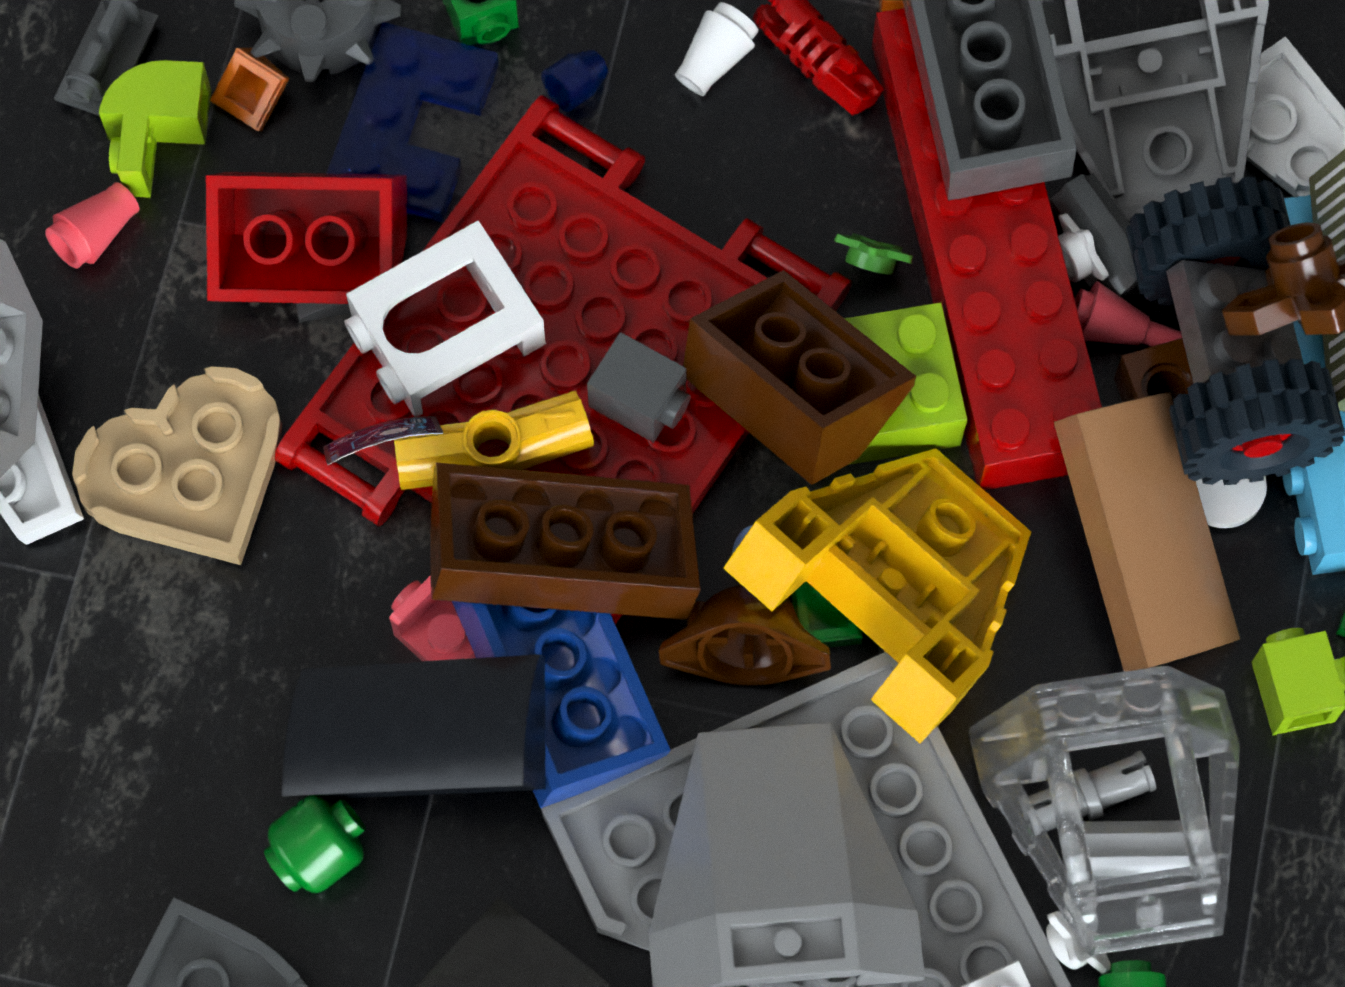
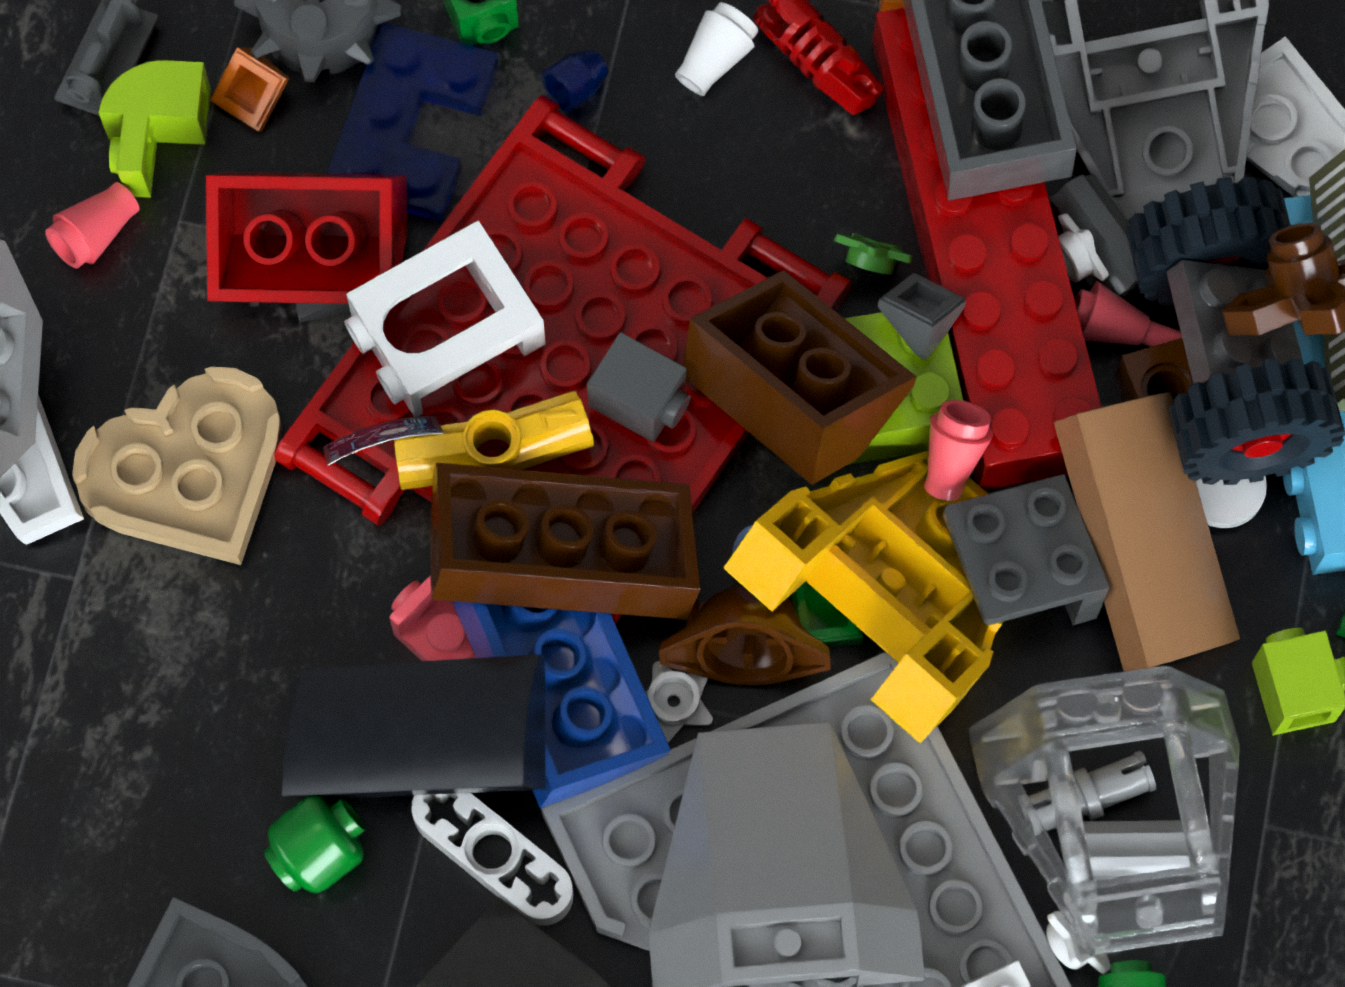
none -> white beam [412,793,573,926]
none -> white plate [645,661,713,743]
none -> dark grey slope [878,273,966,360]
none -> coral cone [924,400,993,501]
none -> dark grey bracket [943,474,1110,625]

